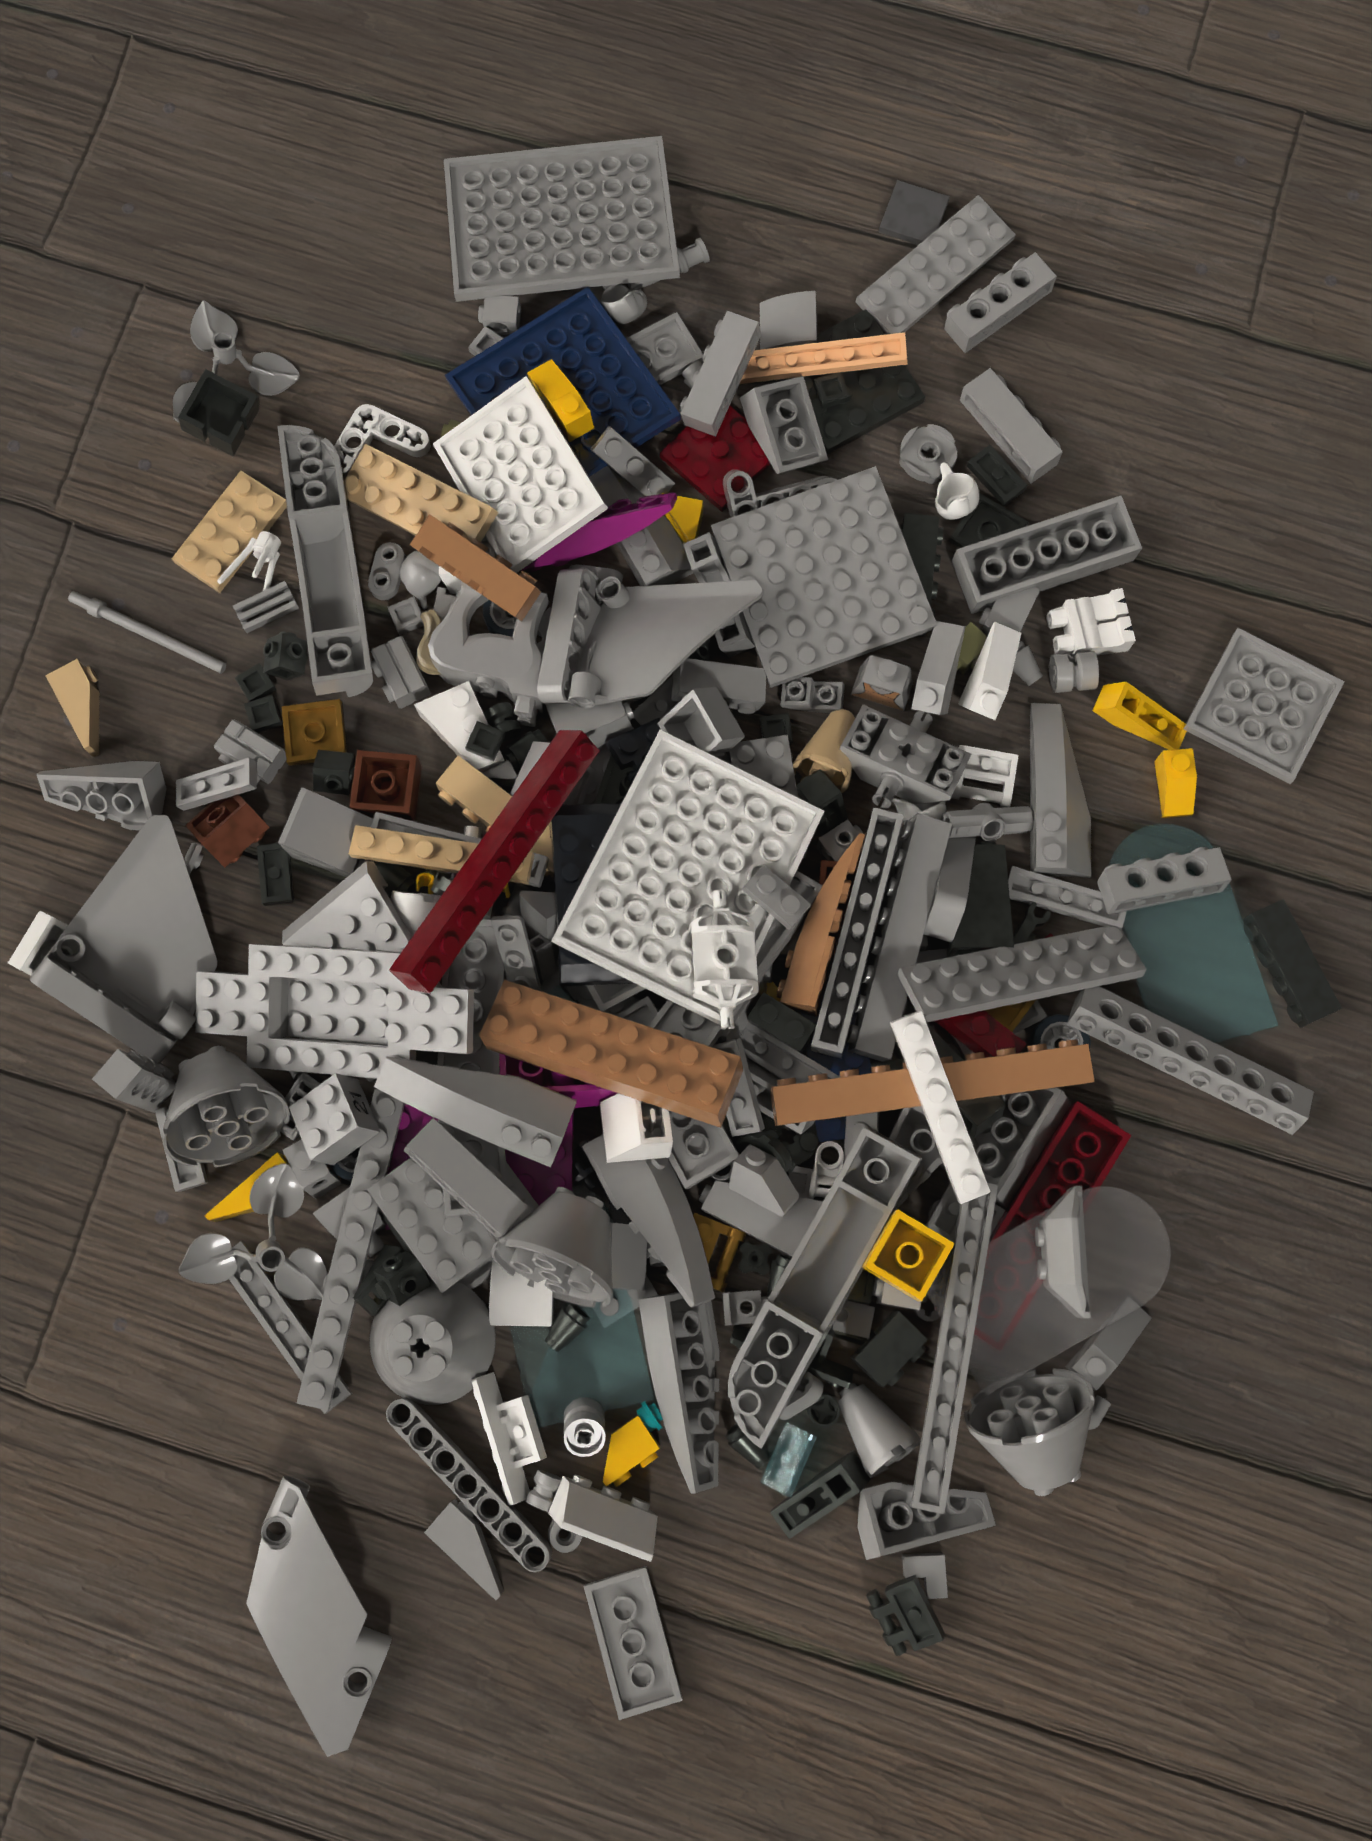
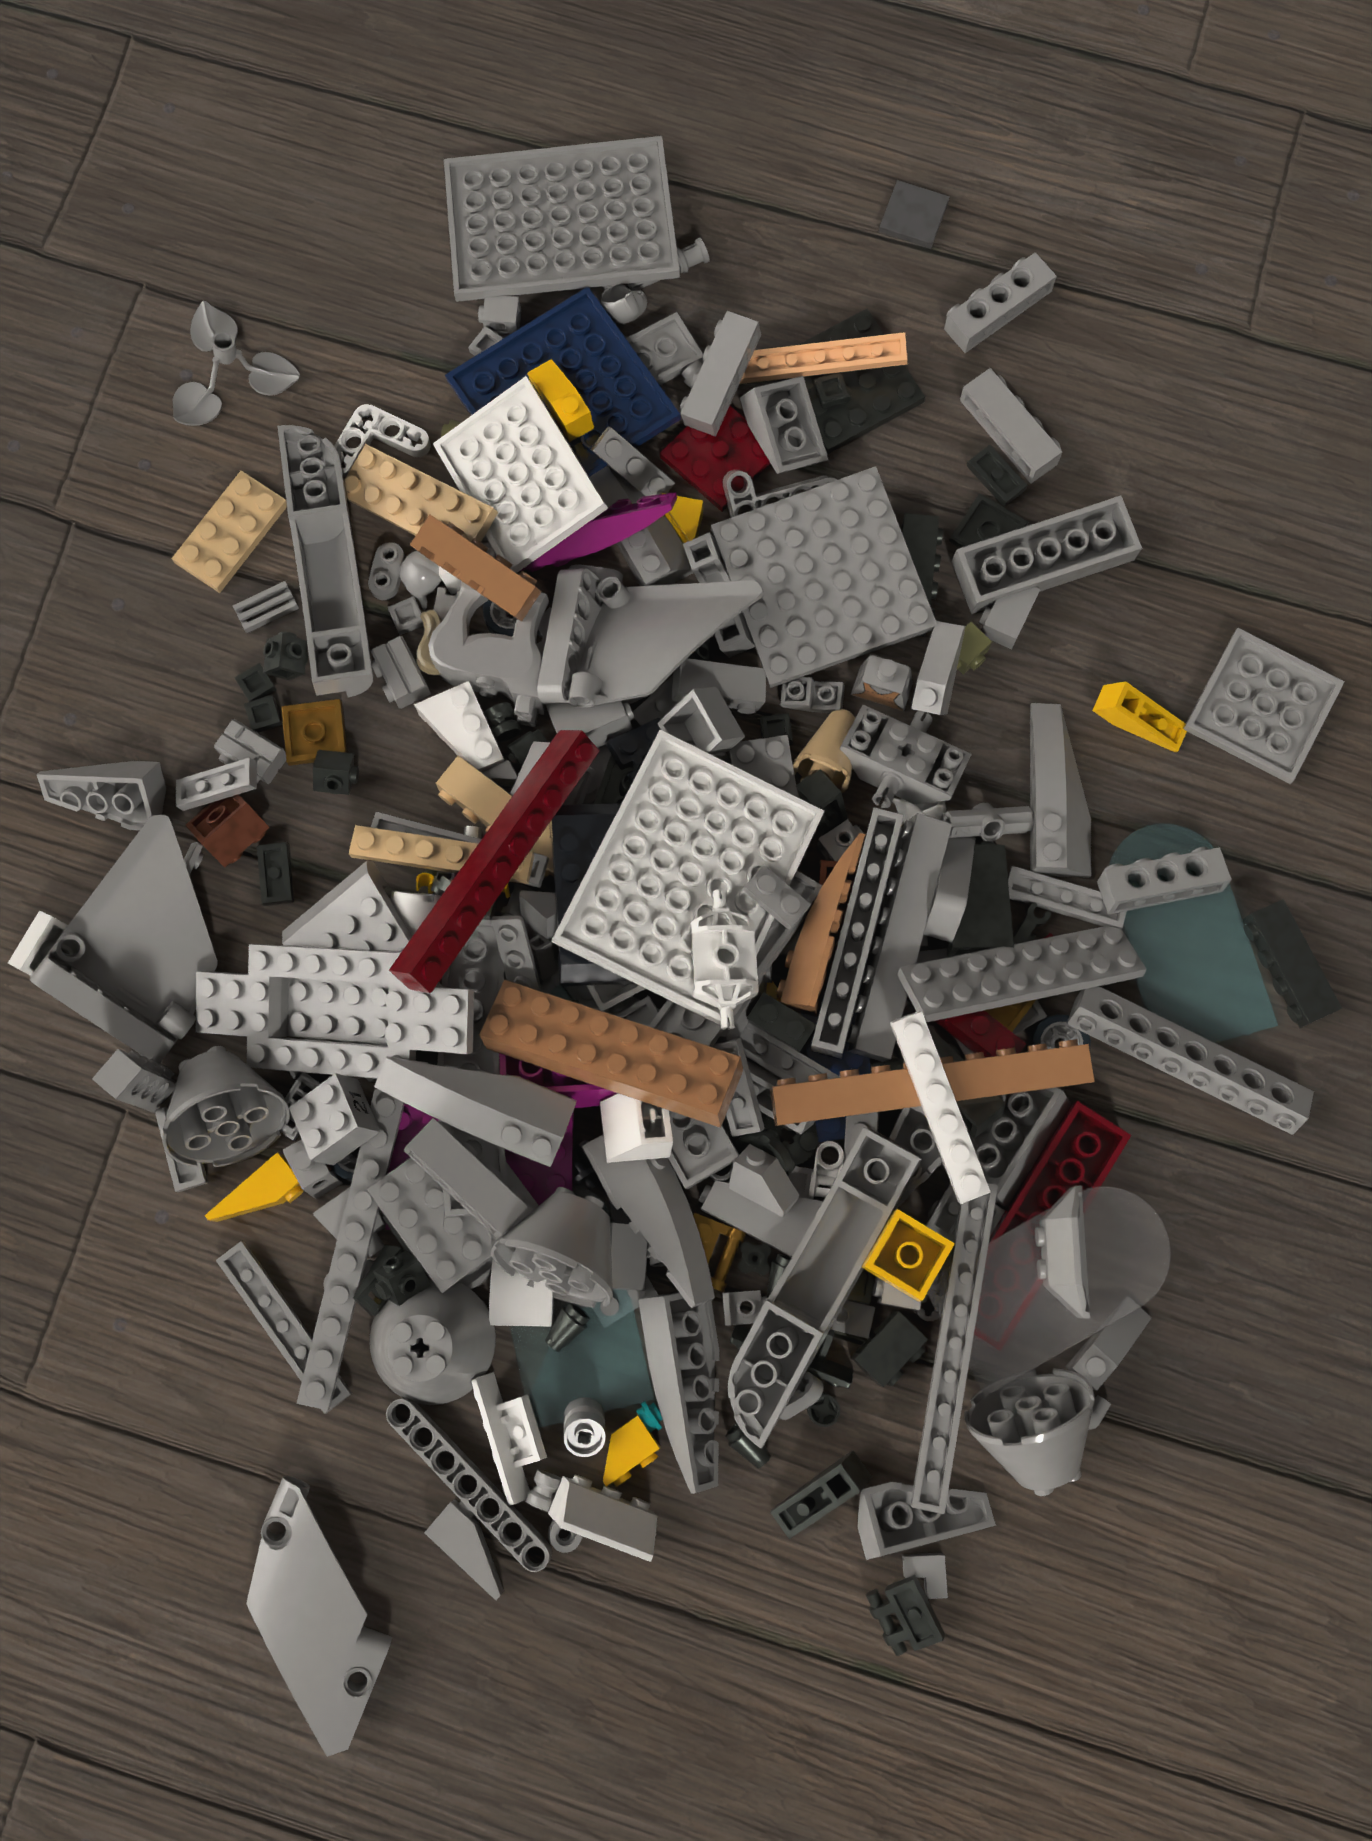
tan slope [45,659,100,757] -> none
light grey bar [68,591,226,674] -> none
pearl dark grey piece [178,369,259,456] -> none
light grey plant [179,1163,327,1300] -> none
white plant [217,531,281,591] -> none
light grey slope [278,787,373,877] -> none
copper brick [349,750,422,822] -> none
pearl dark grey brick [376,862,416,897] -> none
pearl dark grey tile [465,721,506,761] -> none
light grey plate [584,1566,683,1720] -> none
light grey slope [760,291,817,349] -> none
clear light blue plate [761,1422,817,1497] -> none
light grey cone [838,1383,921,1478] -> none
light grey plate [855,195,1016,335] -> none
light grey plate [899,424,957,484] -> none
white hair [935,462,979,520] -> none
white plate [951,745,1018,807] -> none
white slope [958,622,1021,720] -> none
light grey cone [1013,641,1043,686] -> none
white hips [1046,588,1136,657] -> none
light grey wheel [1049,651,1099,693] -> none
yellow slope [1154,748,1197,818] -> none

